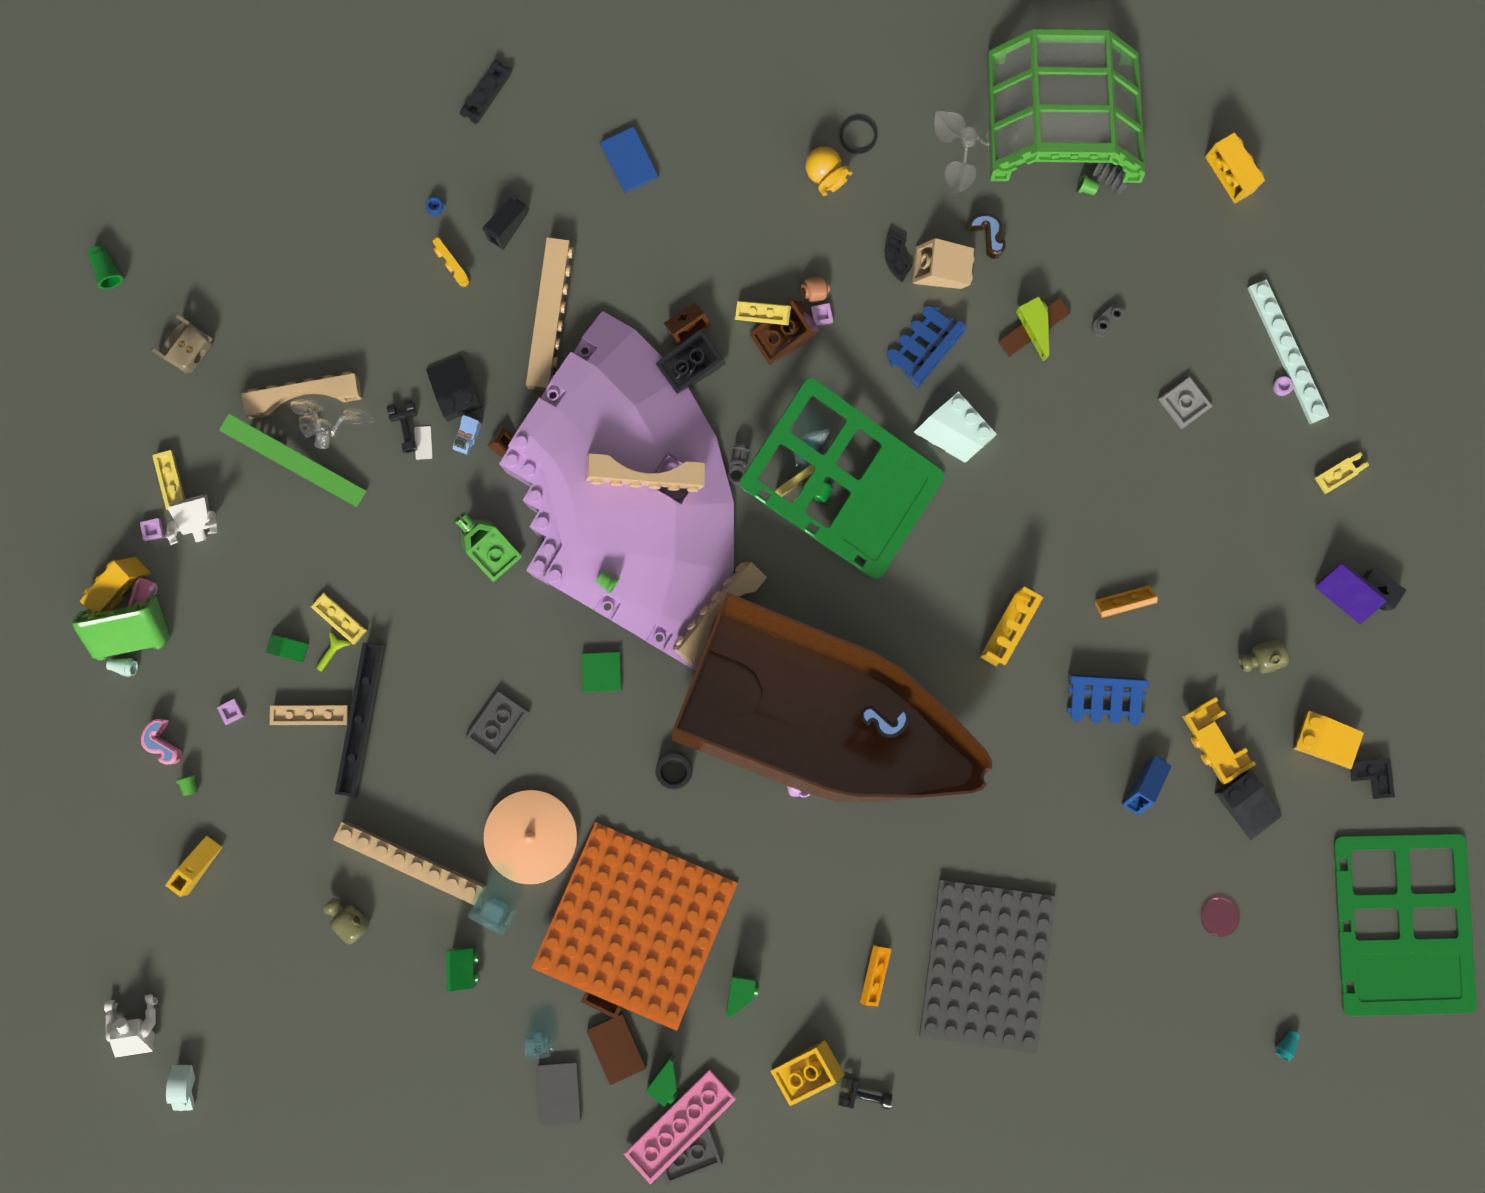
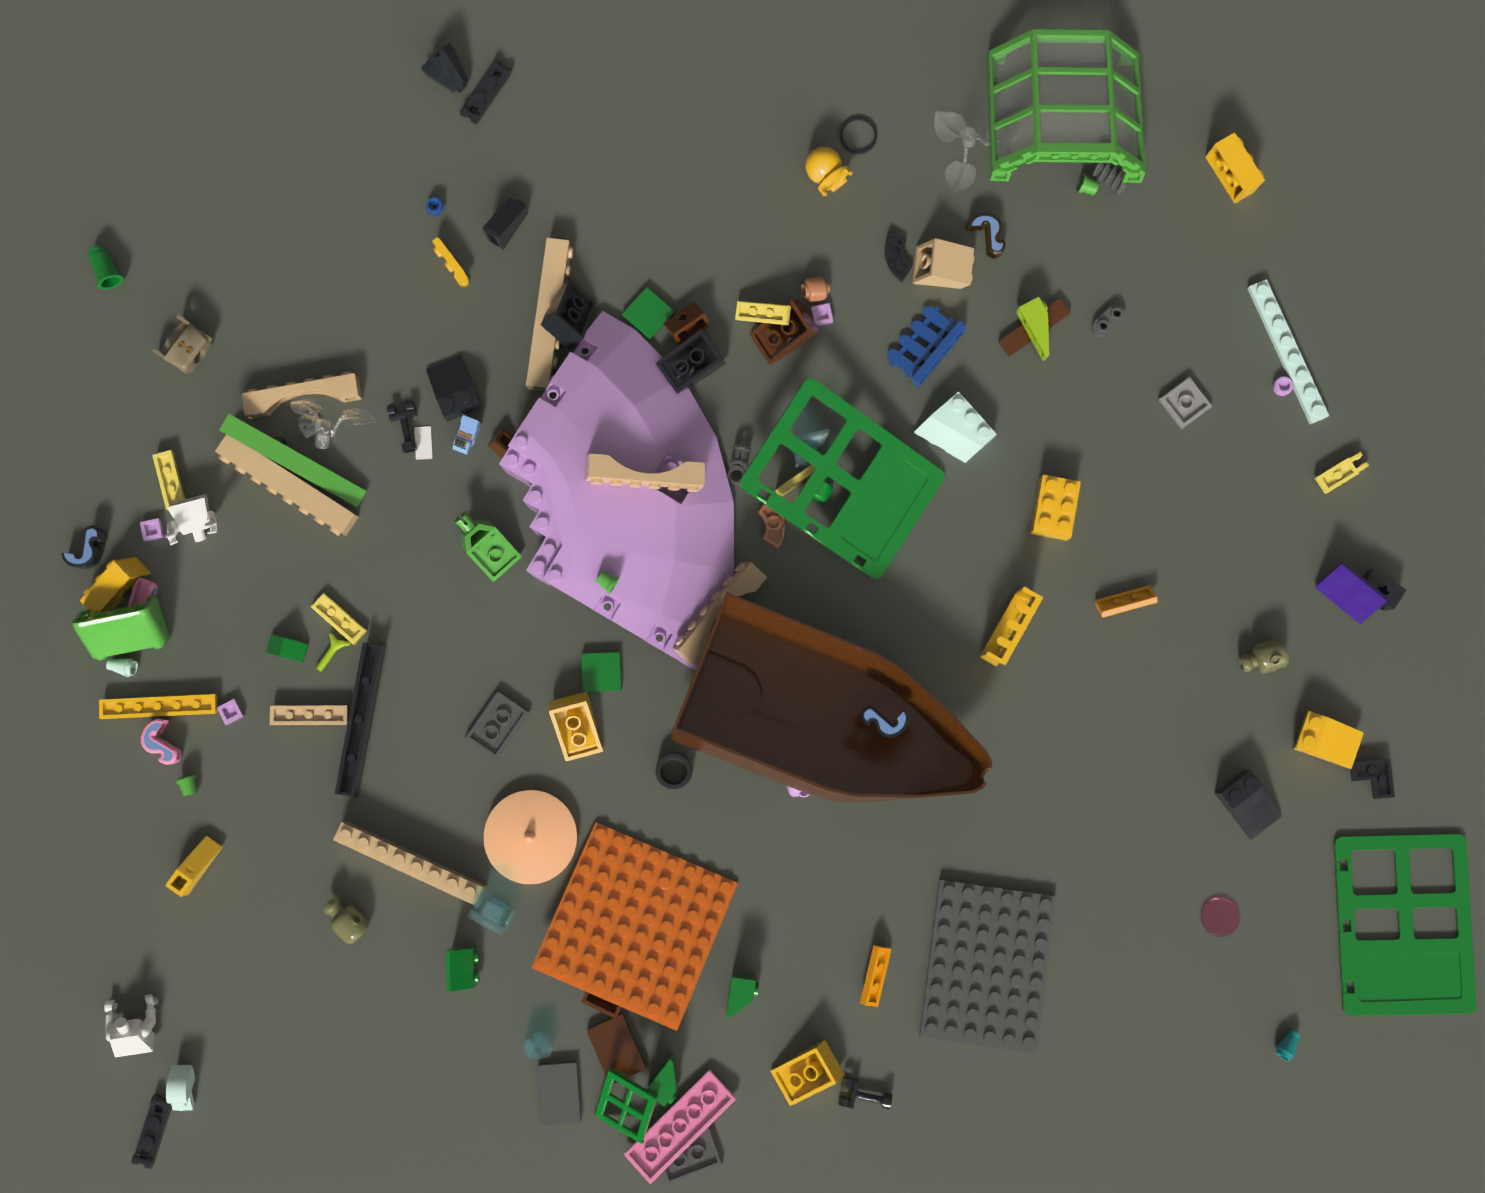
blue tile [600,127,658,193] -> none
blue fence [1067,674,1149,725] -> none
blue slope [1122,756,1172,815] -> none
yellow bracket [1182,697,1256,784] -> none
none -> black animal [61,525,107,569]
none -> yellow plate [99,694,218,719]
none -> black plate [131,1094,172,1169]
none -> tan brick [215,435,359,536]
none -> black cone [421,43,468,93]
none -> black slope [541,278,597,349]
none -> yellow slope [549,691,603,761]
none -> green window [594,1068,658,1144]
none -> green tile [622,287,675,340]
none -> nougat tile [758,504,785,550]
none -> yellow brick [1029,475,1081,541]

